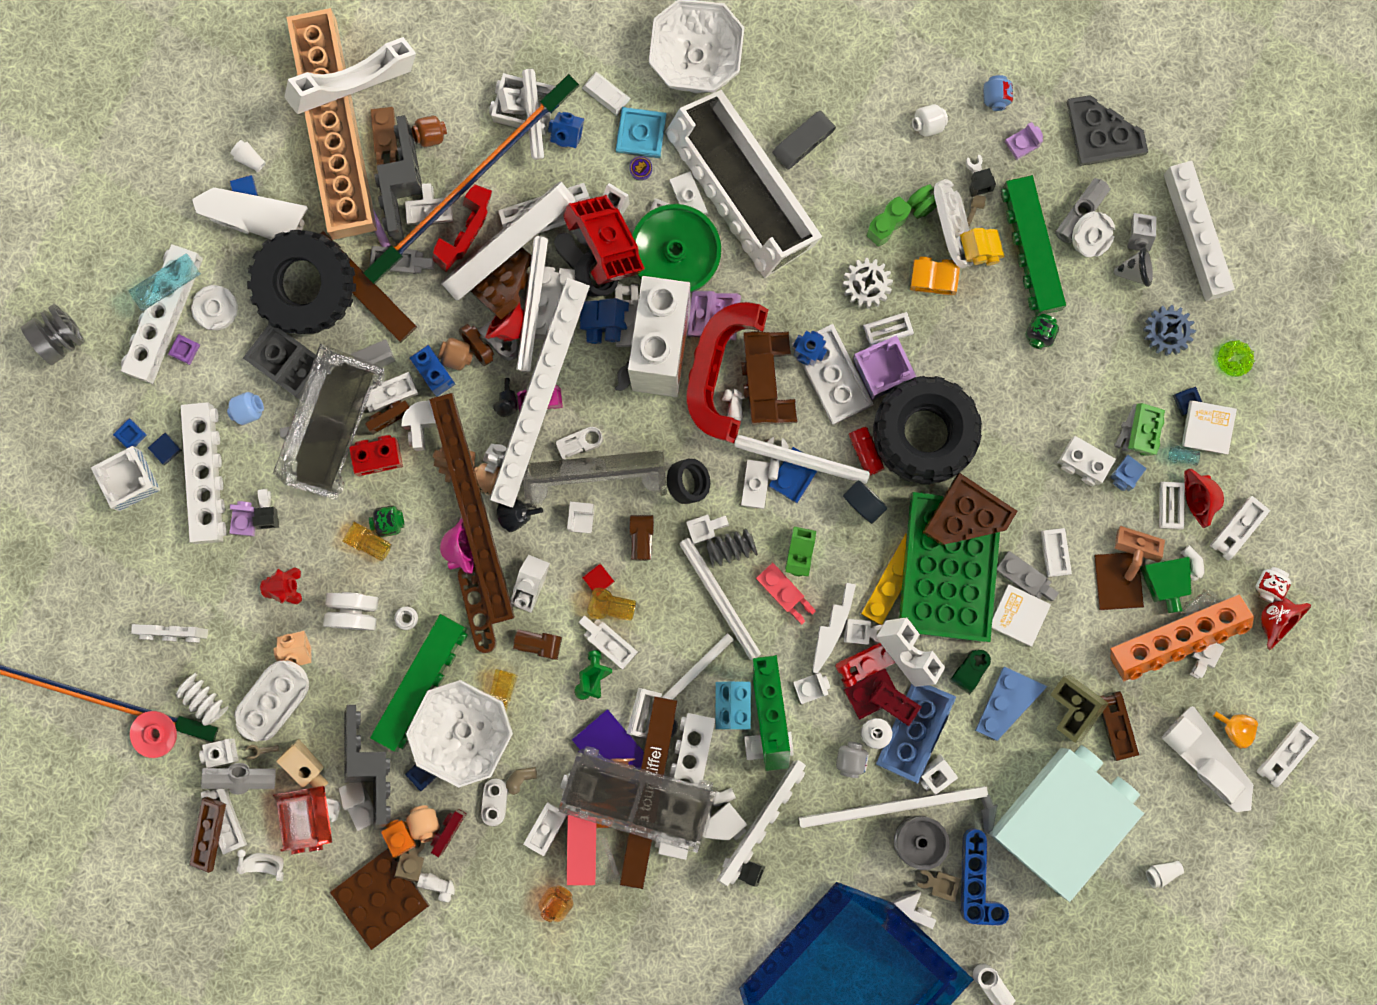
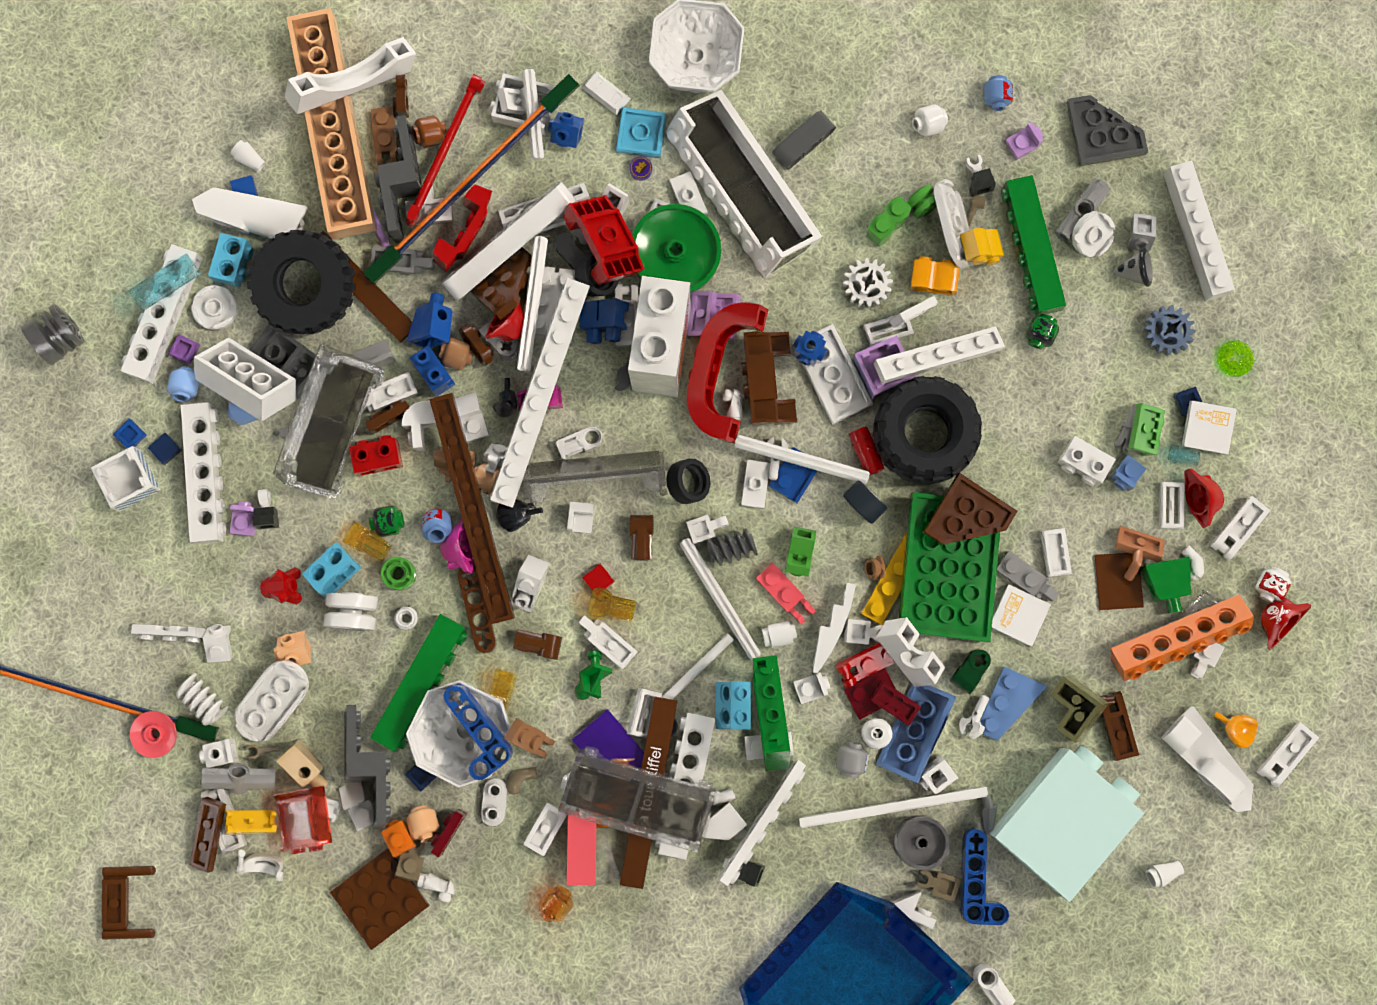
none -> reddish brown plate [102,866,156,940]
none -> light blue head [167,367,200,402]
none -> white brick [194,338,296,421]
none -> white bracket [203,624,232,663]
none -> medium azure brick [208,233,253,288]
none -> yellow hinge [225,810,277,835]
none -> medium azure brick [302,542,362,598]
none -> bright green wheel [381,557,417,591]
none -> reddish brown plate [392,75,409,118]
none -> red hinge [406,74,485,228]
none -> blue torso [407,293,453,348]
none -> medium blue head [421,508,452,543]
none -> blue beam [444,684,513,780]
none -> white slope [455,392,489,443]
none -> medium nougat hinge [504,718,556,758]
none -> white brick [762,621,797,648]
none -> medium nougat plate [864,555,886,580]
none -> white plate [873,326,1005,384]
none -> white tile [889,296,938,328]
none -> white bar [959,695,989,739]

